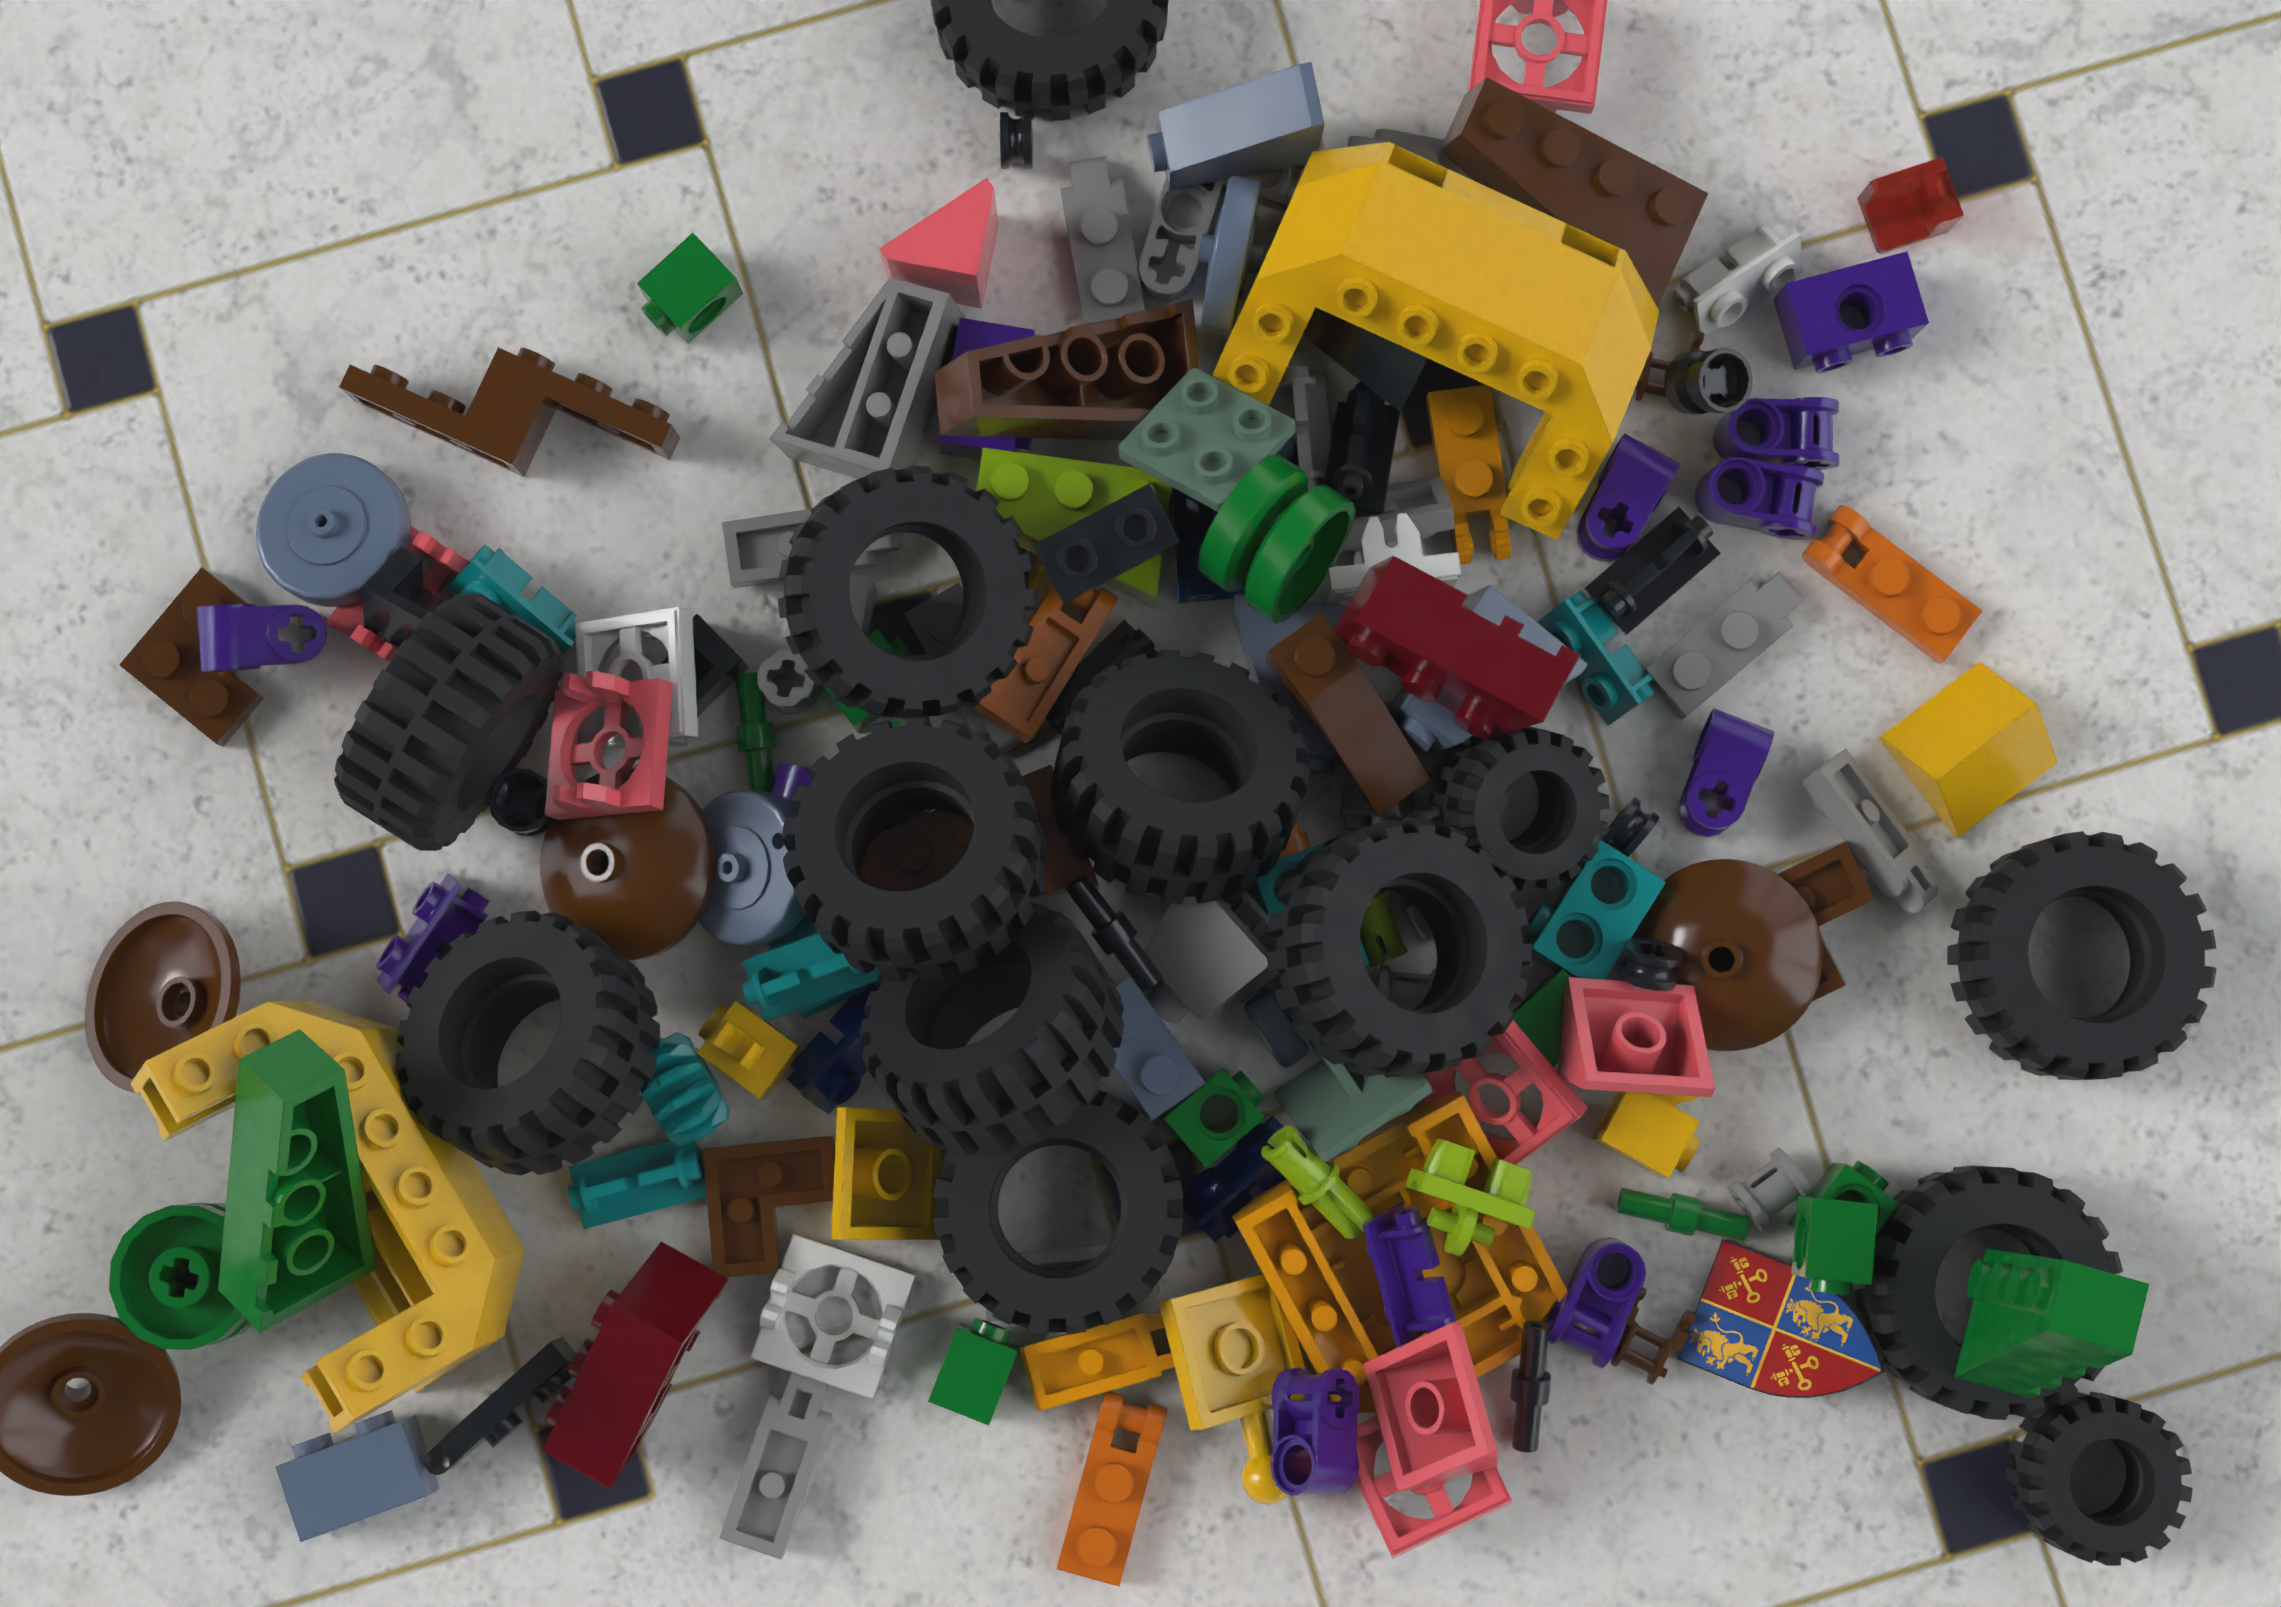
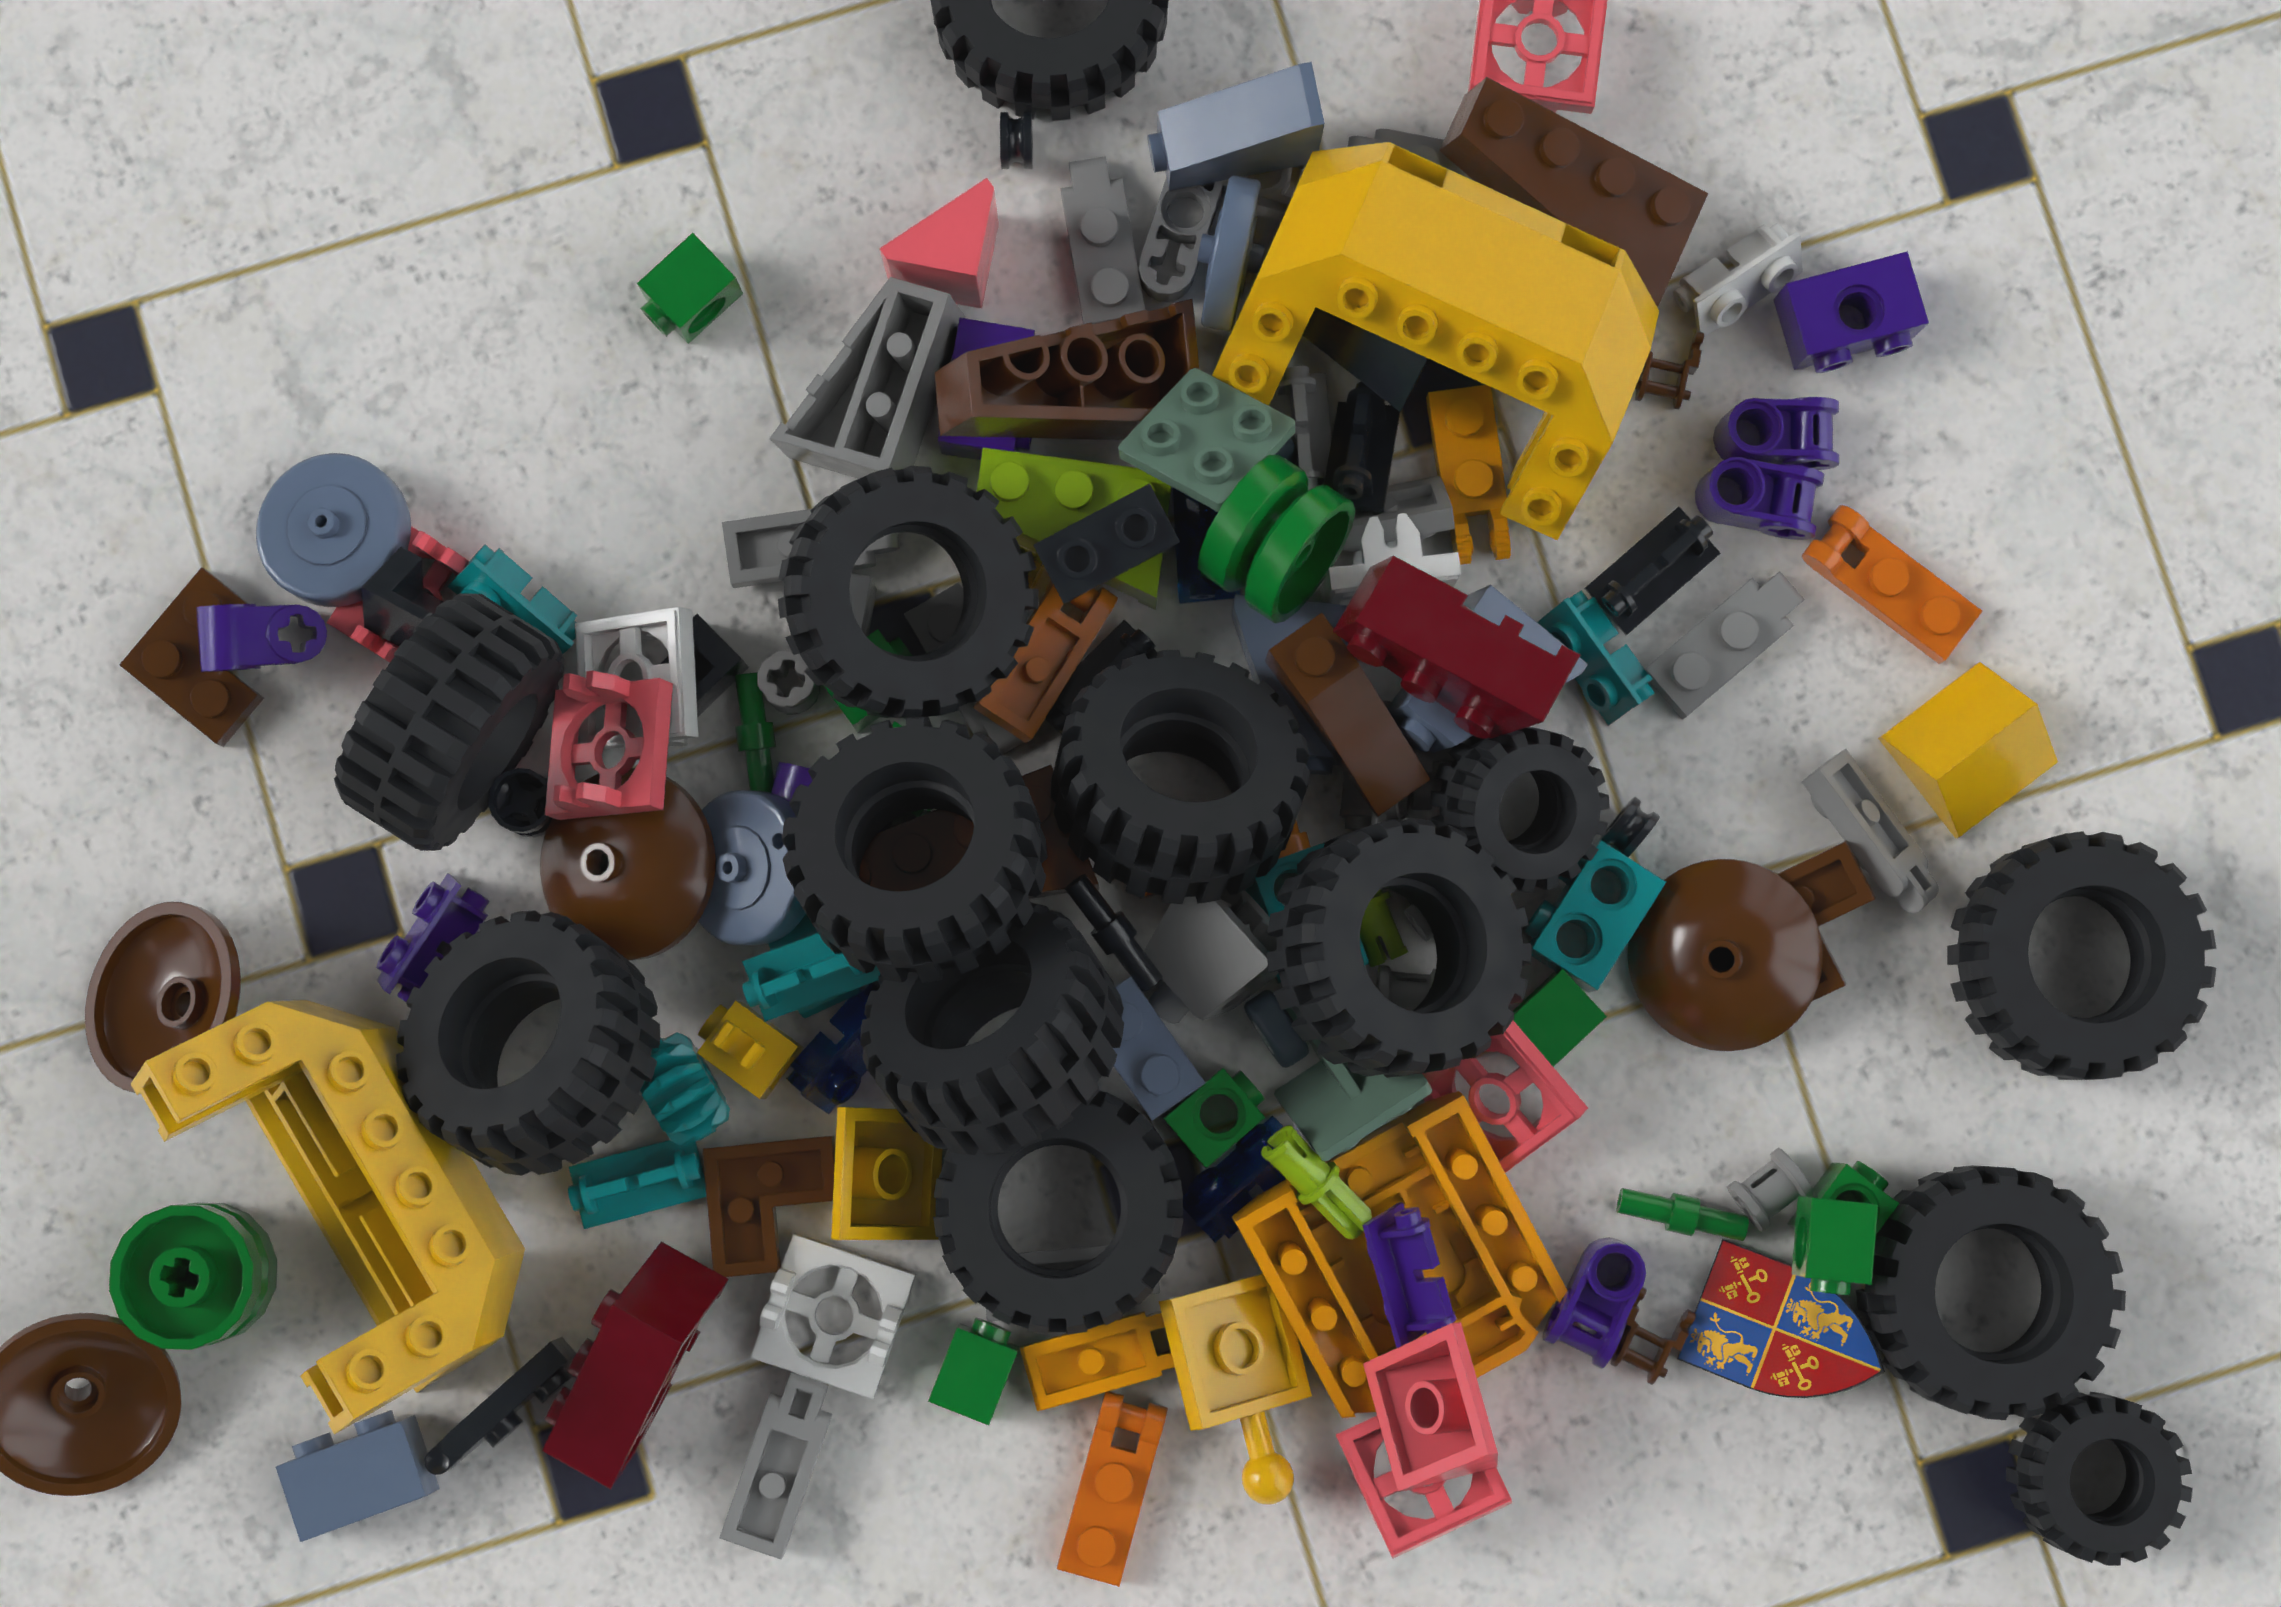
green wedge [218,1029,377,1333] -> none
reddish brown bracket [339,347,680,477] -> none
dark purple piece [1271,1367,1360,1496] -> none
lime hips [1405,1138,1537,1256] -> none
black bar [1510,1321,1551,1453] -> none
coral slope [1558,977,1715,1097] -> none
dark purple piece [1576,433,1680,561] -> none
yellow brick [1591,1091,1700,1178] -> none
black bush [1618,938,1683,991] -> none
black wheel [1664,348,1753,415] -> none
dark purple piece [1678,708,1774,837] -> none
clear red panel [1857,157,1964,254] -> none
green wedge [1954,1248,2149,1399] -> none

